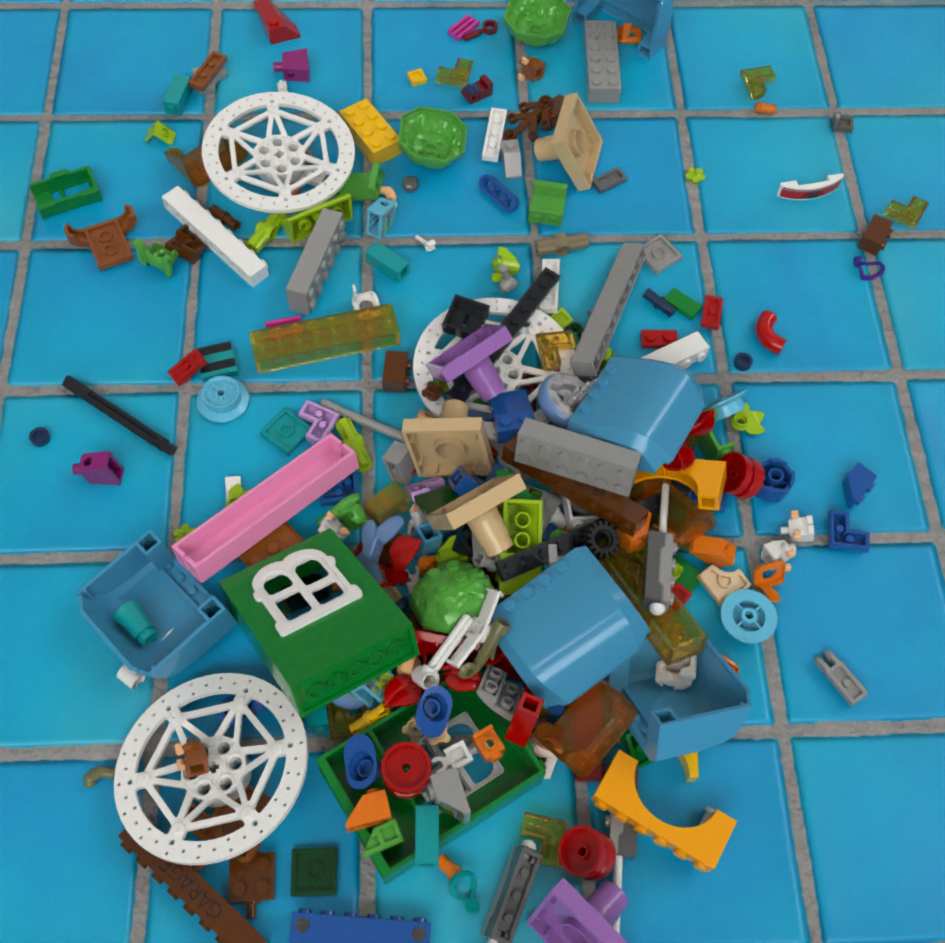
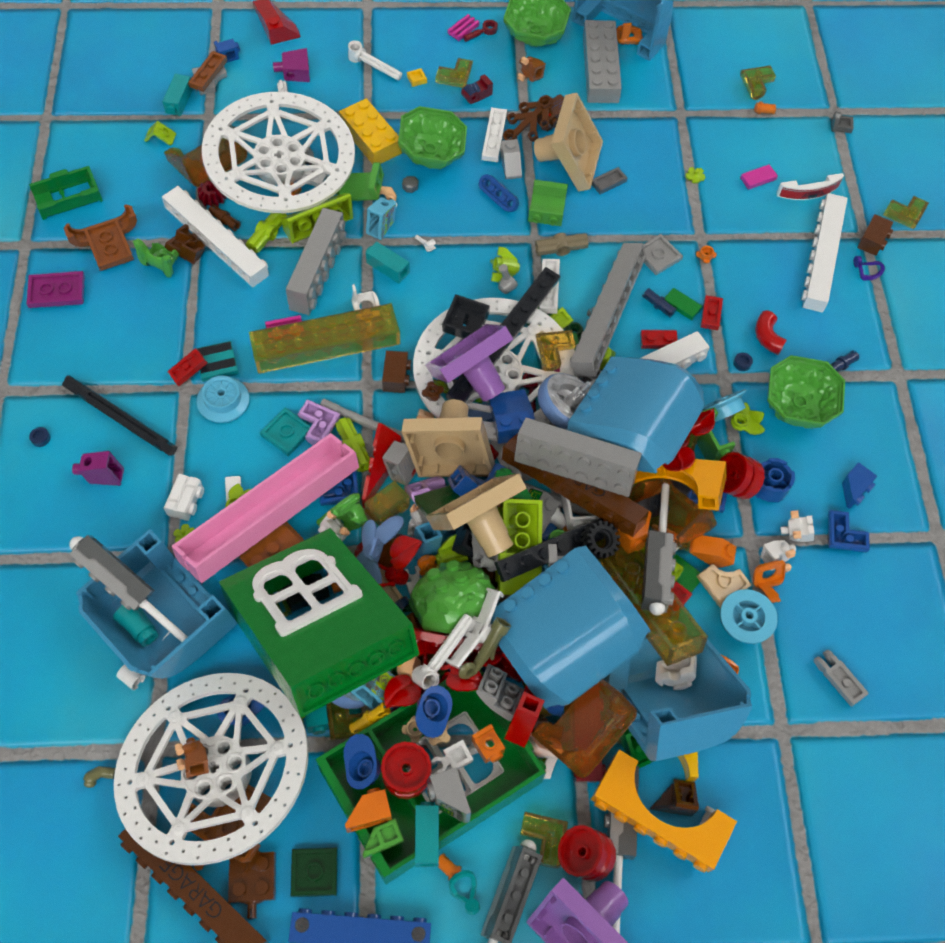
none -> magenta plate [27,271,85,308]
none -> piece [69,535,188,642]
none -> white brick [164,474,204,521]
none -> dark red gear [197,180,227,207]
none -> blue brick [214,39,240,63]
none -> white axle [348,40,402,80]
none -> red wedge [361,423,402,508]
none -> reddish brown slope [649,779,699,817]
none -> orange plate [696,245,717,263]
none -> dark pink tile [740,164,778,190]
none -> bright green rock [767,355,845,429]
none -> white brick [801,193,848,313]
none -> dark blue pin [830,350,859,372]

